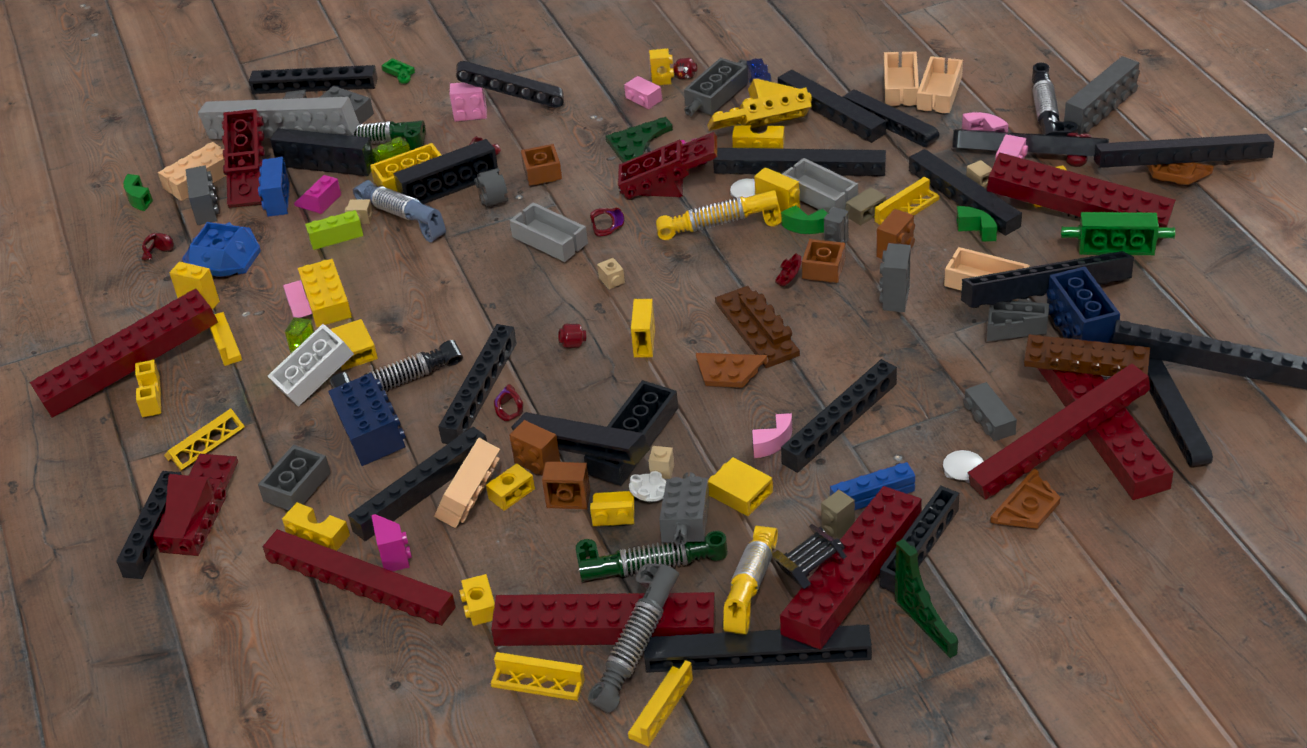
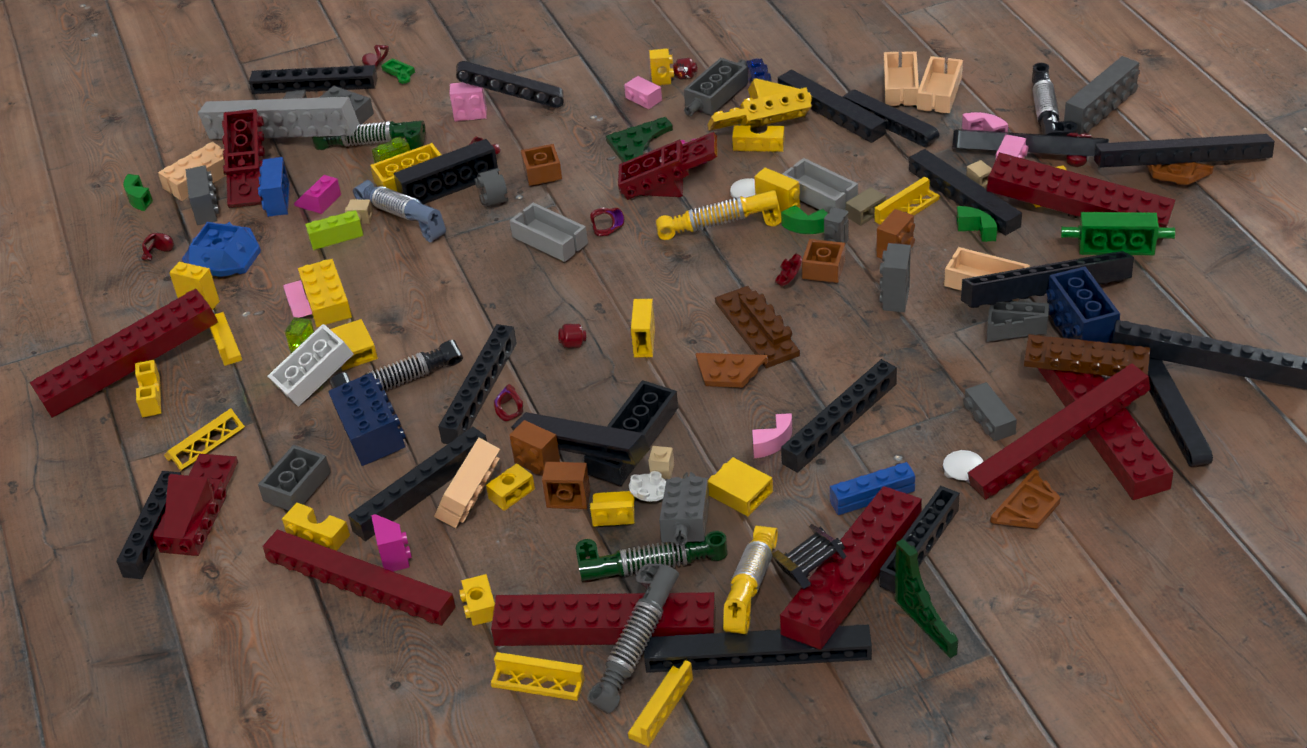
black brick [270,128,375,176] -> none
tan brick [597,258,625,289] -> none
black brick [713,148,886,176] -> none
dark tan brick [821,490,855,540] -> none
none -> dark red piece [362,45,389,68]

